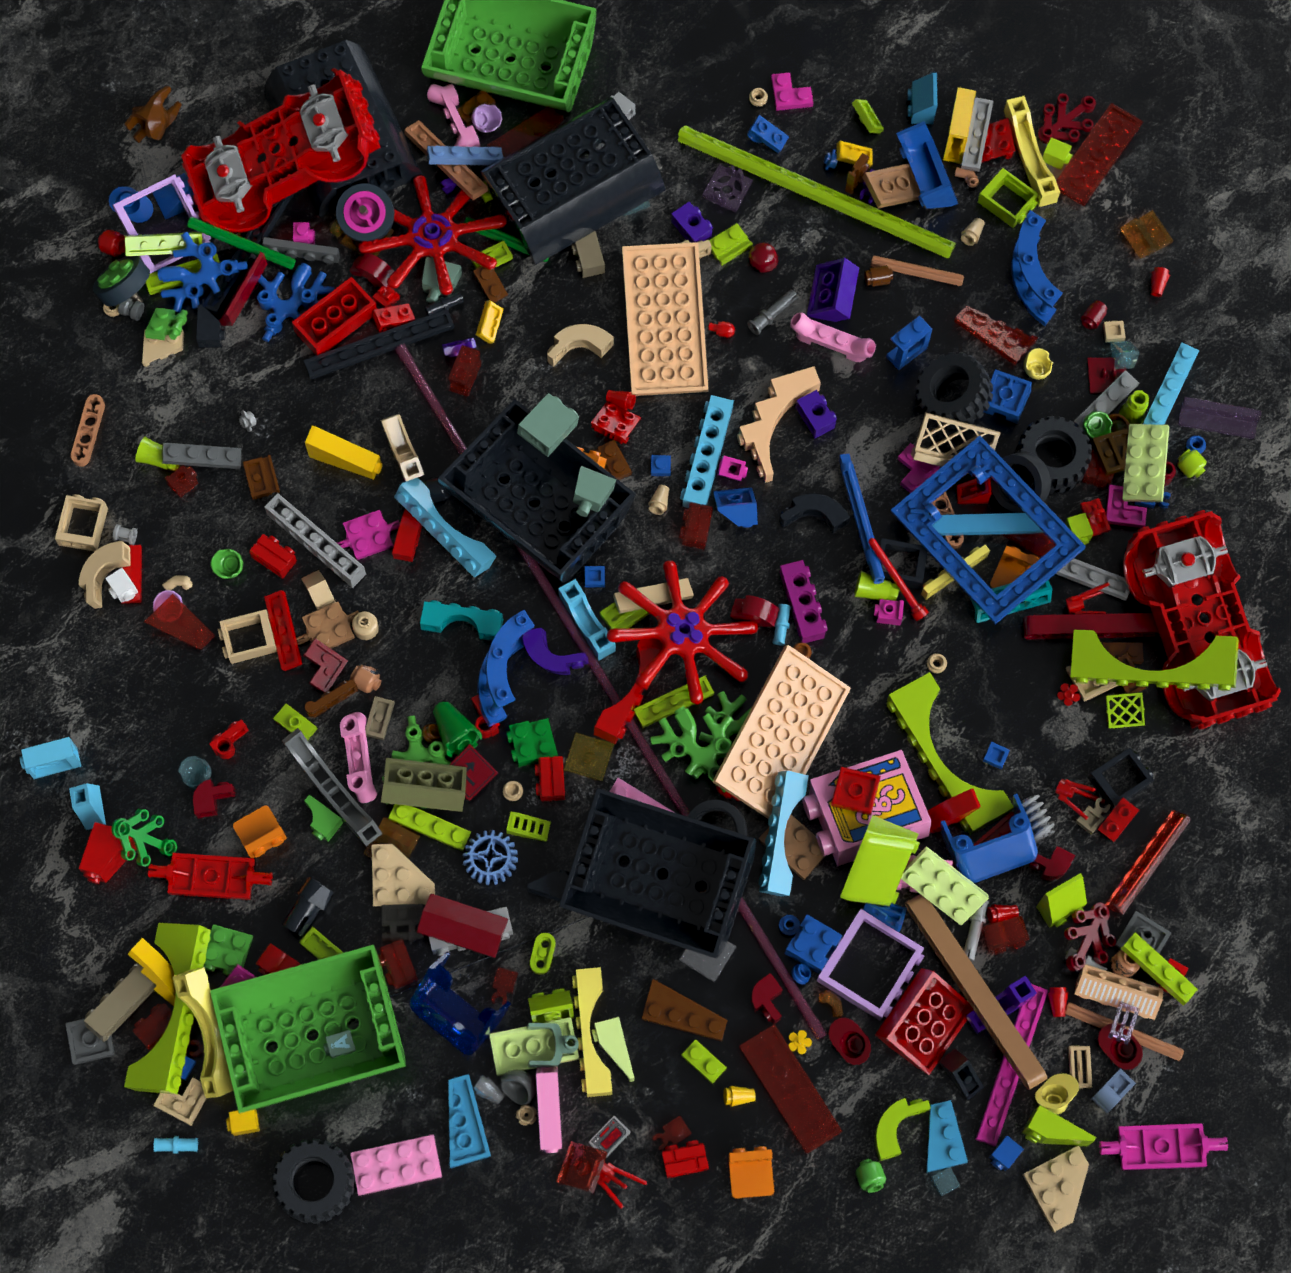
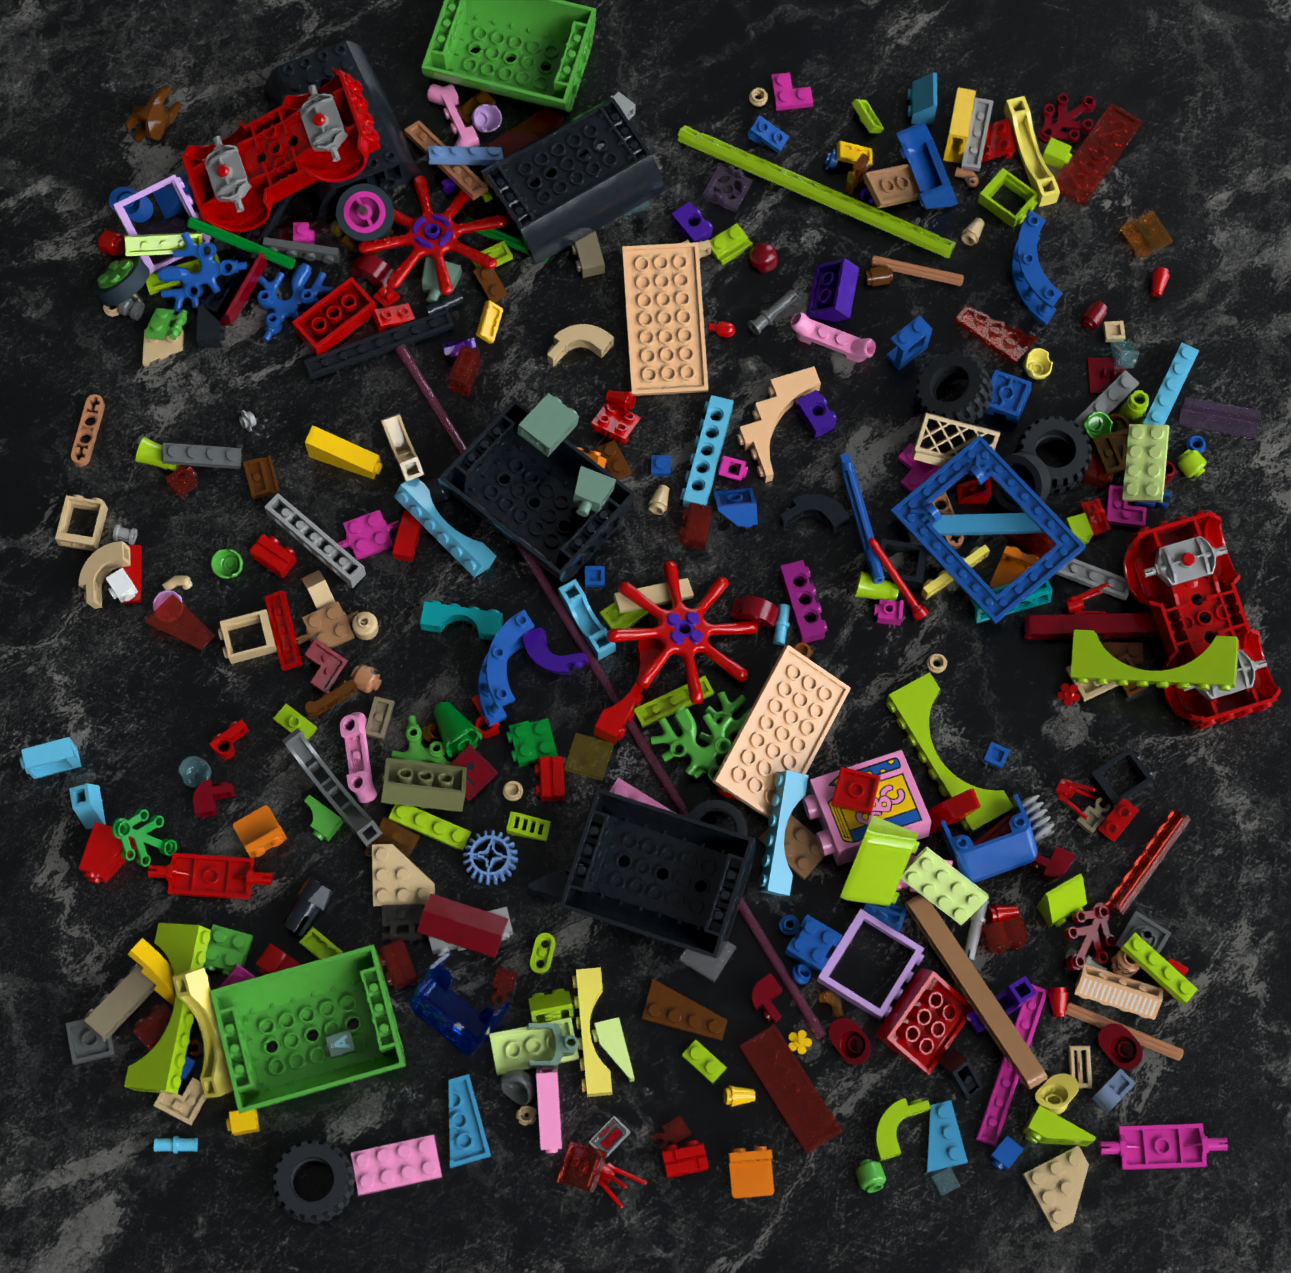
clear cone [473,1076,505,1105] -> none
lime window [1106,692,1145,728] -> none
clear purple tile [1108,1001,1140,1045] -> none

